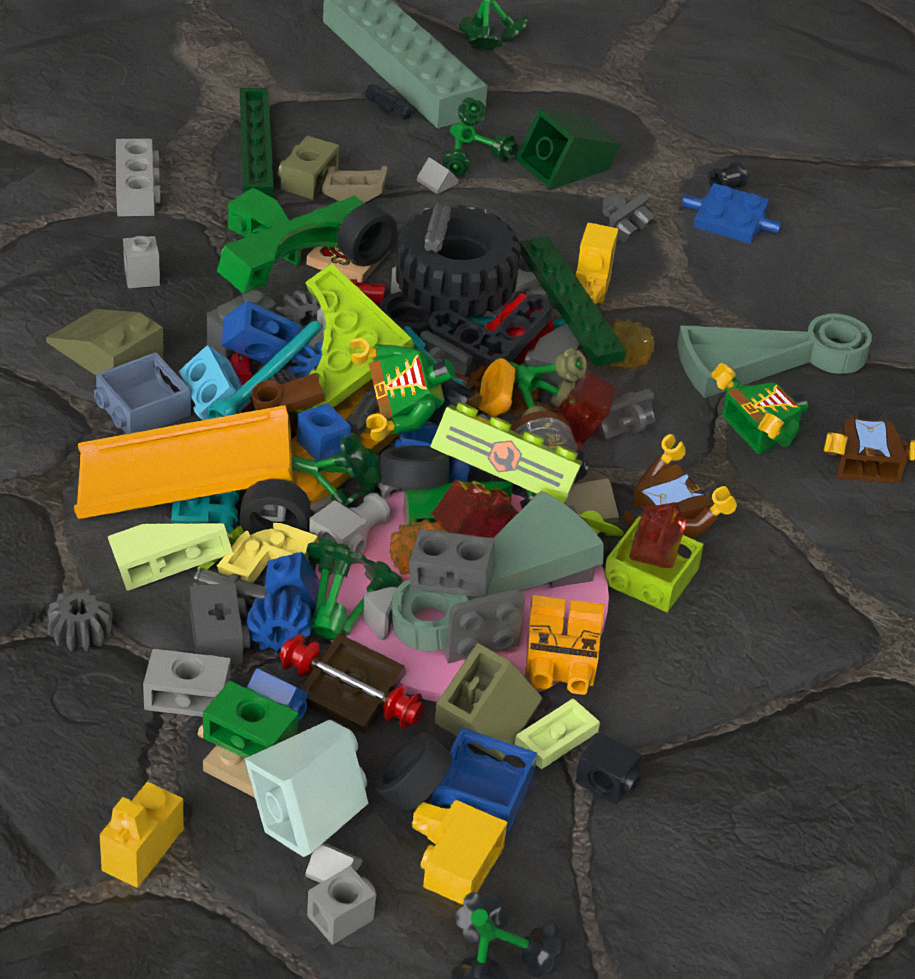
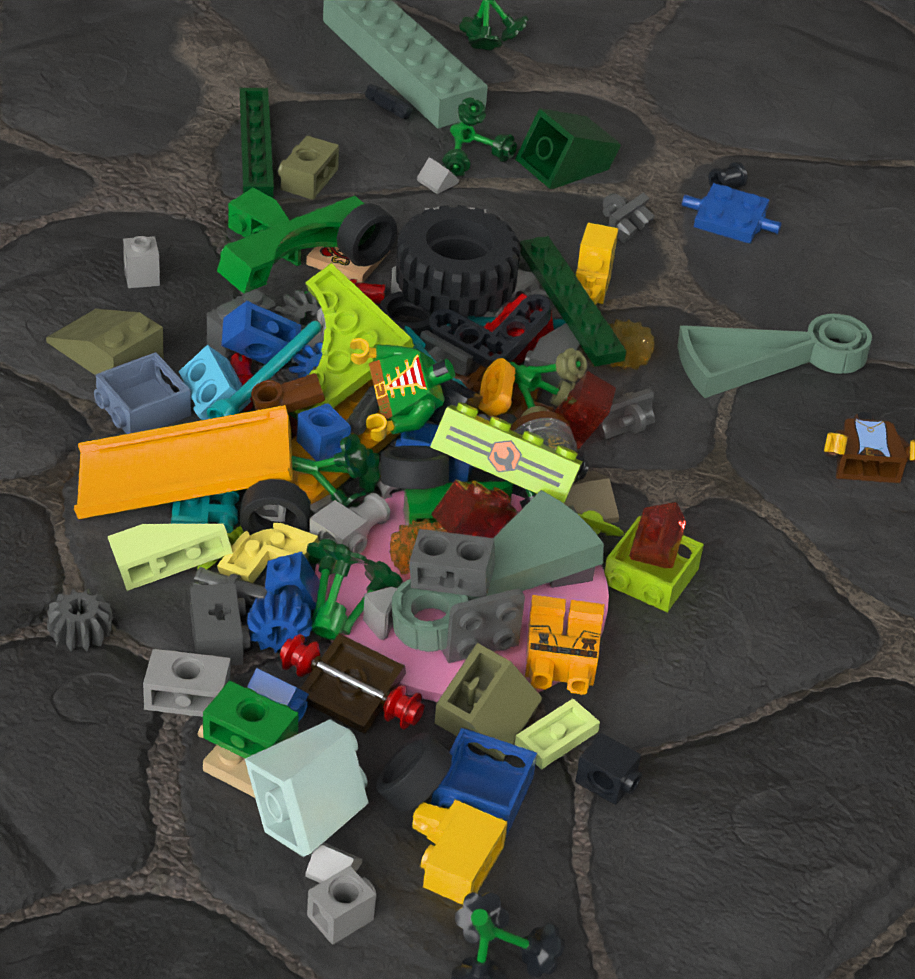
yellow hinge [100,781,184,888] -> none
light grey brick [116,139,160,216] -> none
dark tan slope [322,166,388,203] -> none
dark grey axle [424,203,451,253] -> none
torso [624,434,737,541] -> none
torso [711,363,808,454] -> none

